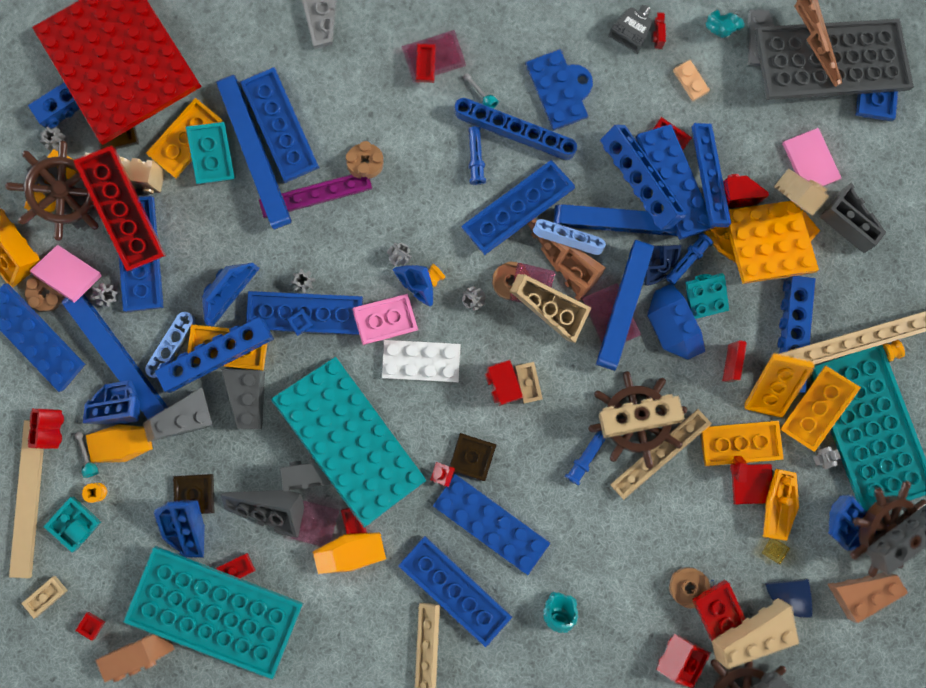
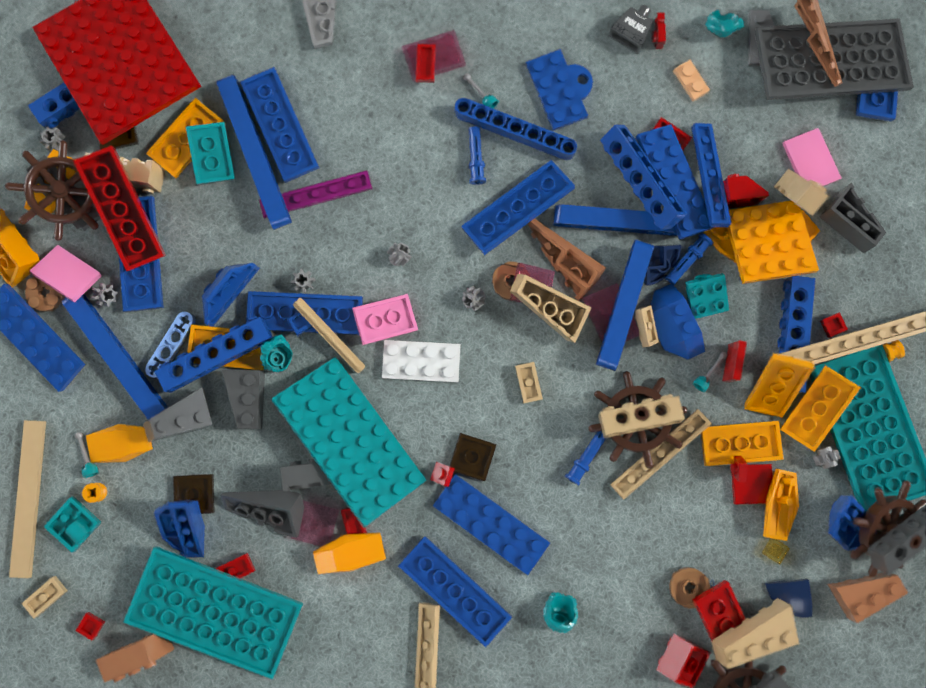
red brick [28,408,64,449] -> none
blue wedge [83,380,140,425] -> none
medium nougat plate [346,141,384,179] -> none
blue brick [393,265,433,306] -> none
light orange wheel [428,263,446,288] -> none
red brick [485,360,523,406] -> none
light blue beam [533,219,606,255] -> none
none -> teal hair [260,334,293,372]
none -> tan axle [293,298,365,373]
none -> tan plate [635,305,659,347]
none -> hinge [692,352,727,393]
none -> red plate [820,312,848,338]

